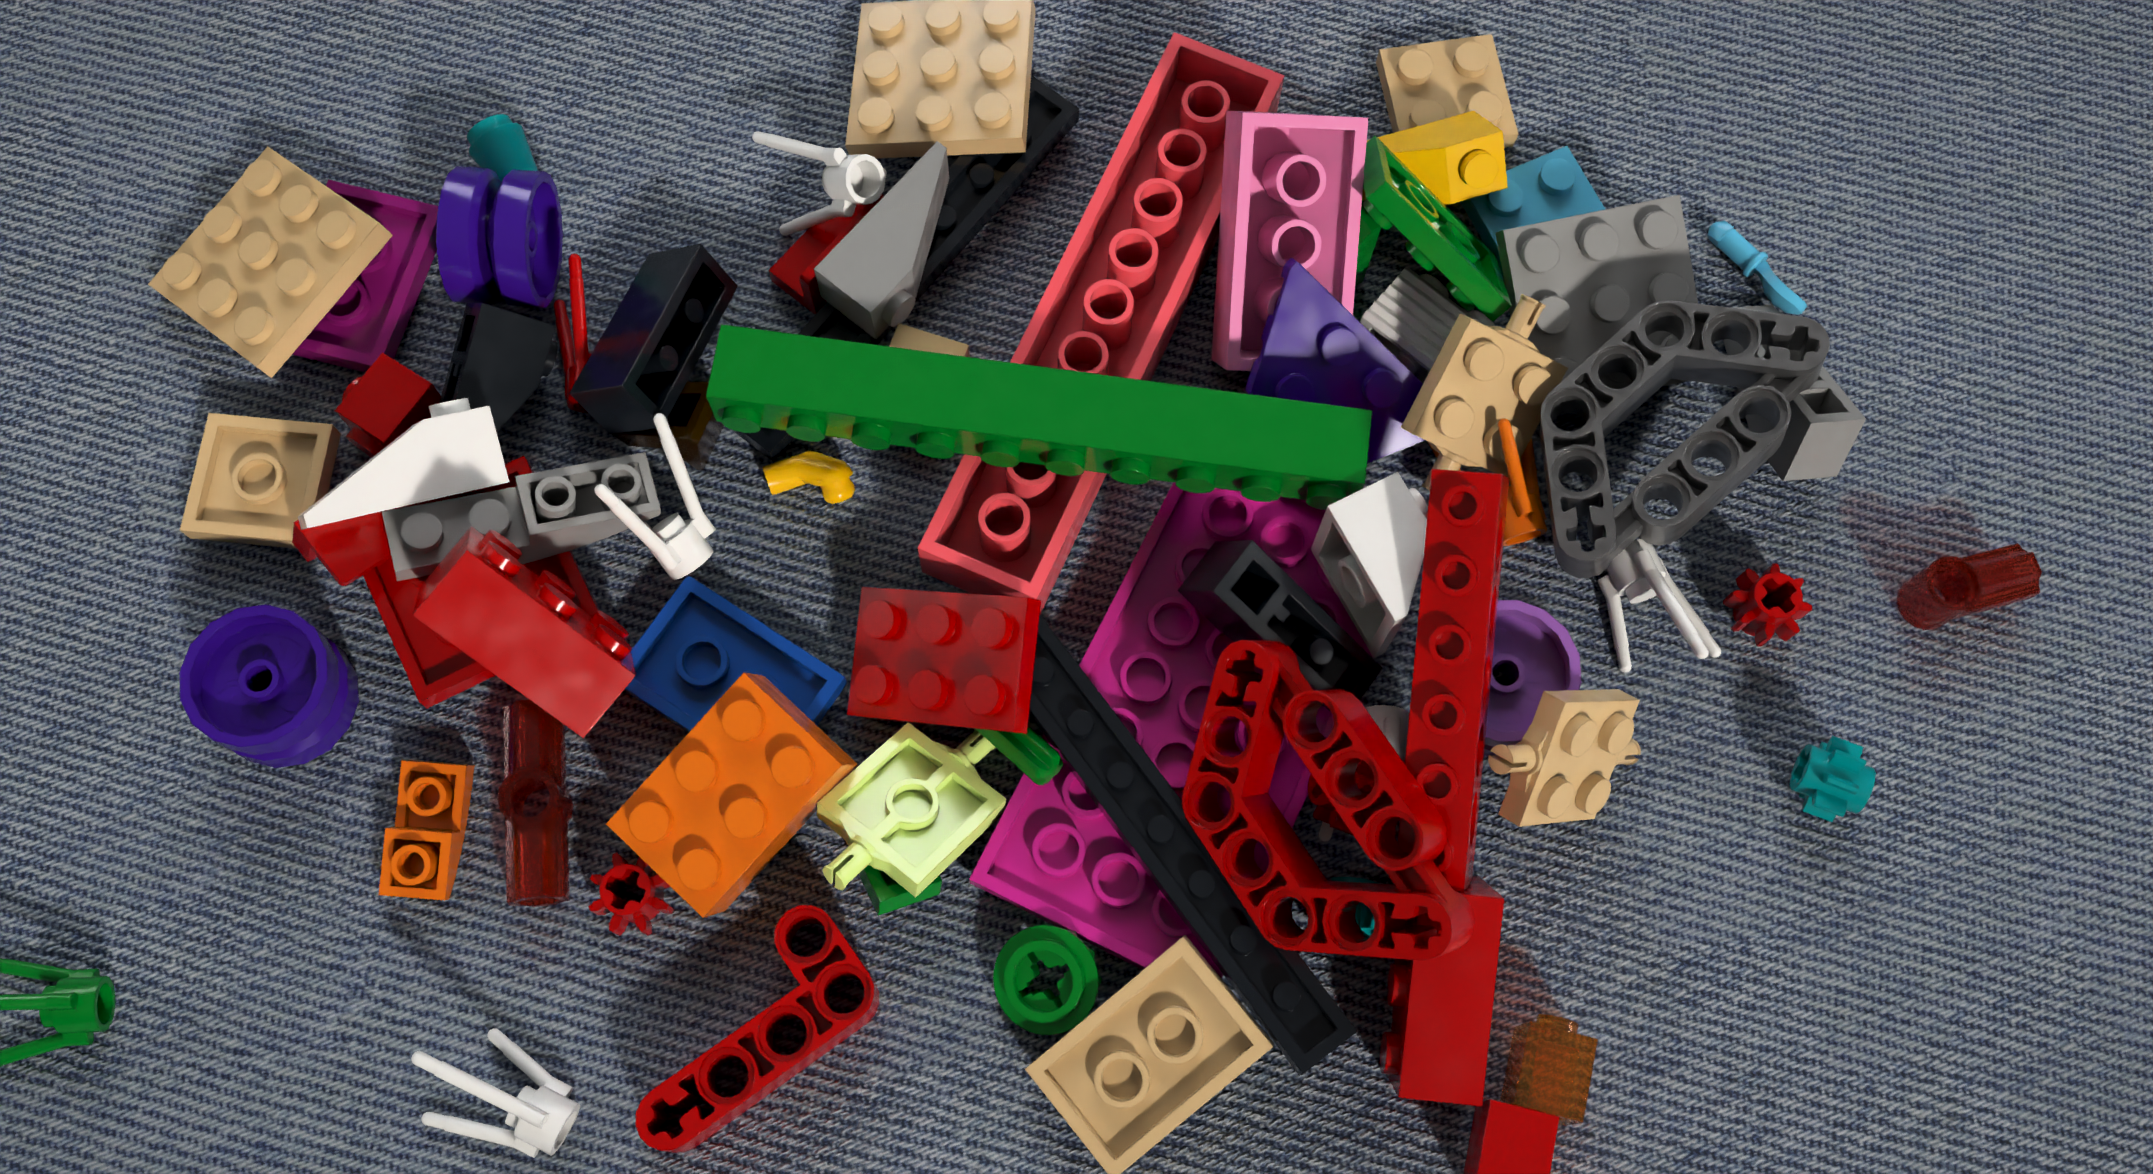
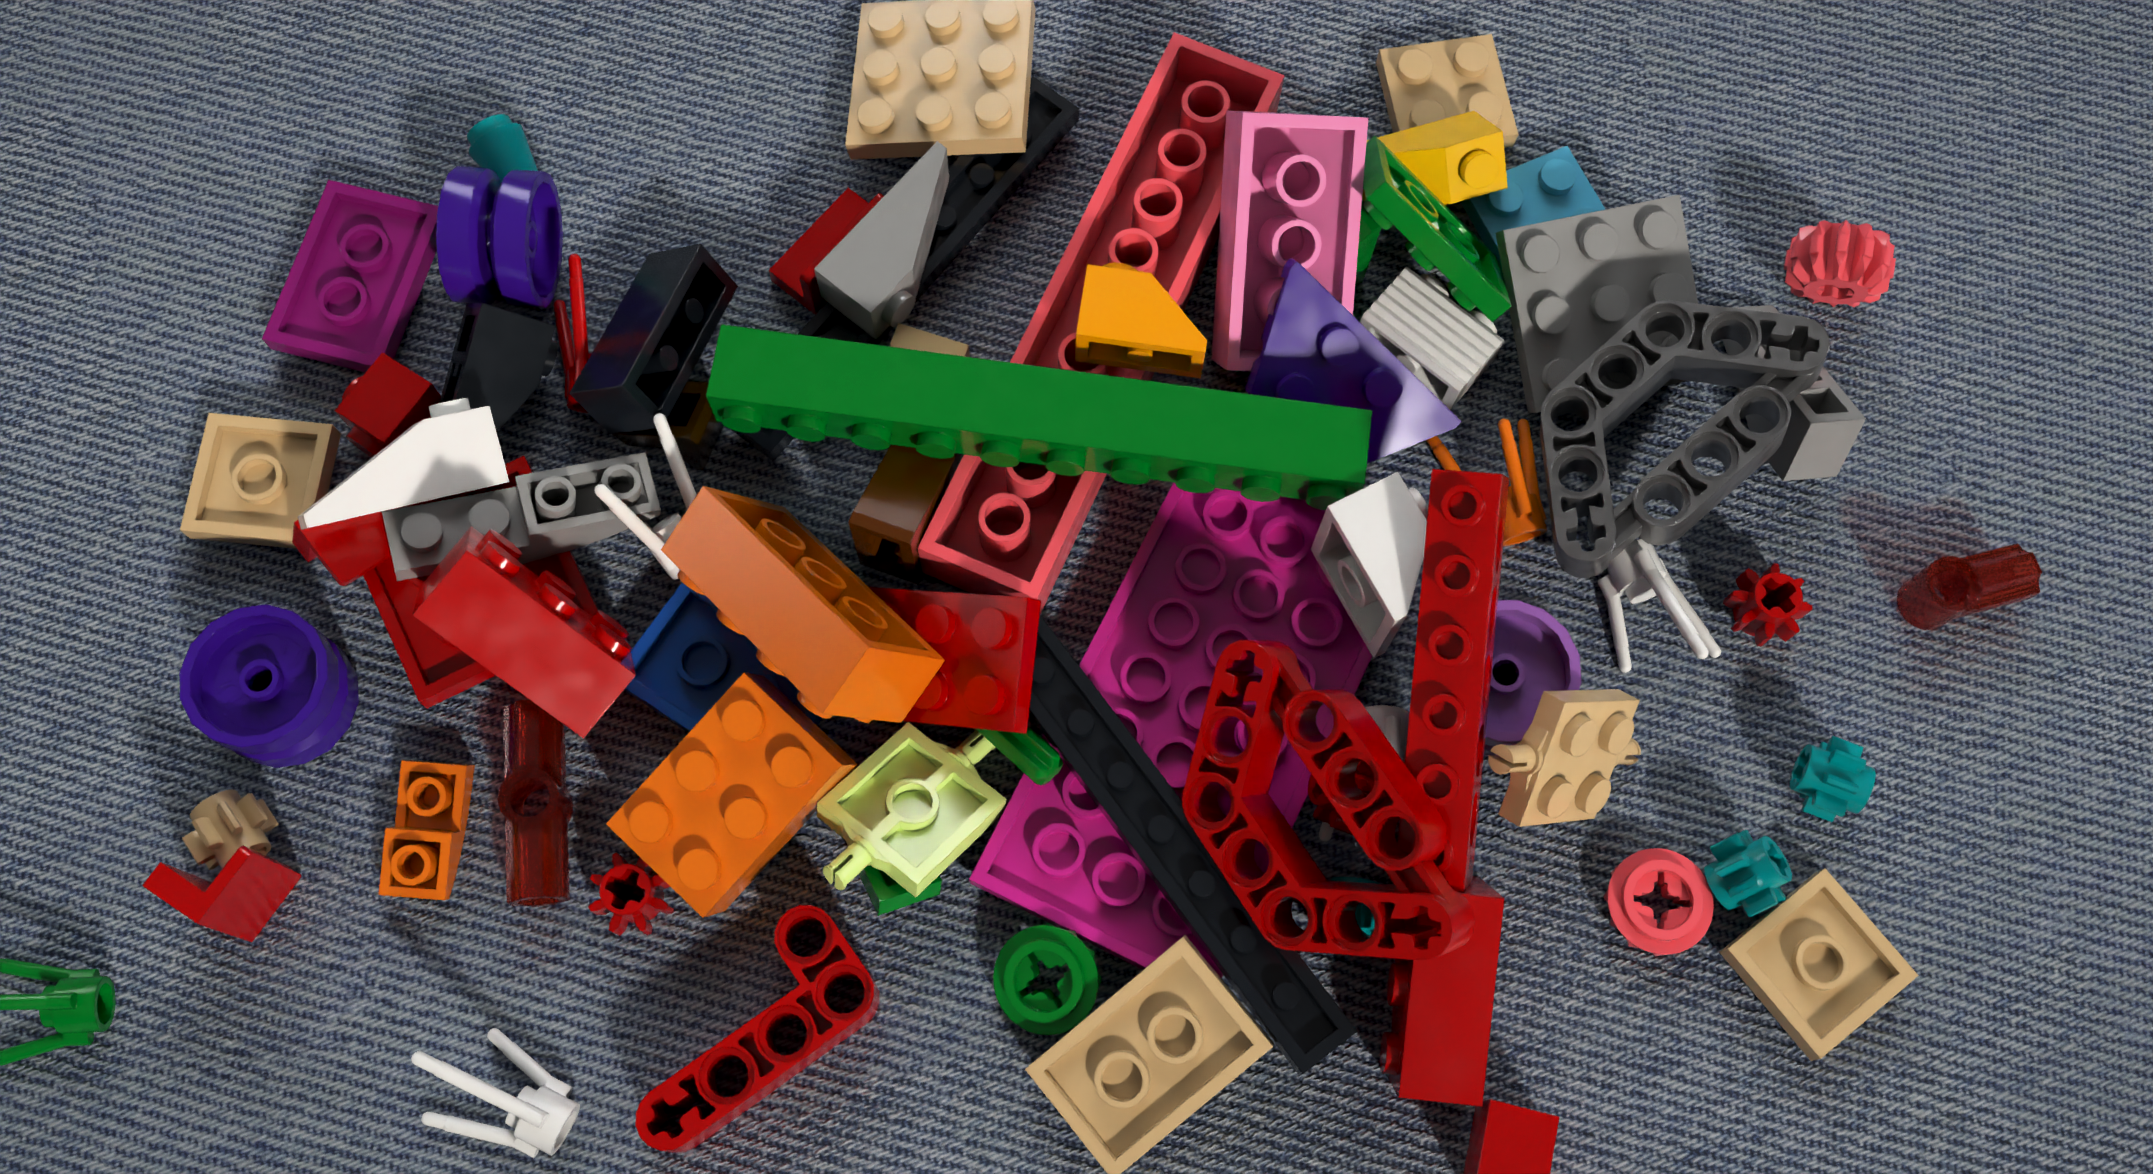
tan plate [148,146,393,378] -> none
white plant [752,131,887,236] -> none
yellow arm [762,451,855,504] -> none
black slope [1177,540,1383,711] -> none
tan plate [1401,294,1568,491] -> none
clear orange brick [1500,1014,1598,1126] -> none
medium azure piece [1707,220,1807,315] -> none
none -> red panel [142,846,301,942]
none -> tan gear [182,789,278,870]
none -> orange brick [661,486,945,723]
none -> reddish brown slope [848,445,964,585]
none -> light orange slope [1075,262,1207,378]
none -> coral gear [1603,848,1714,956]
none -> teal gear [1704,829,1792,917]
none -> tan plate [1719,868,1919,1061]
none -> coral gear [1784,220,1896,307]

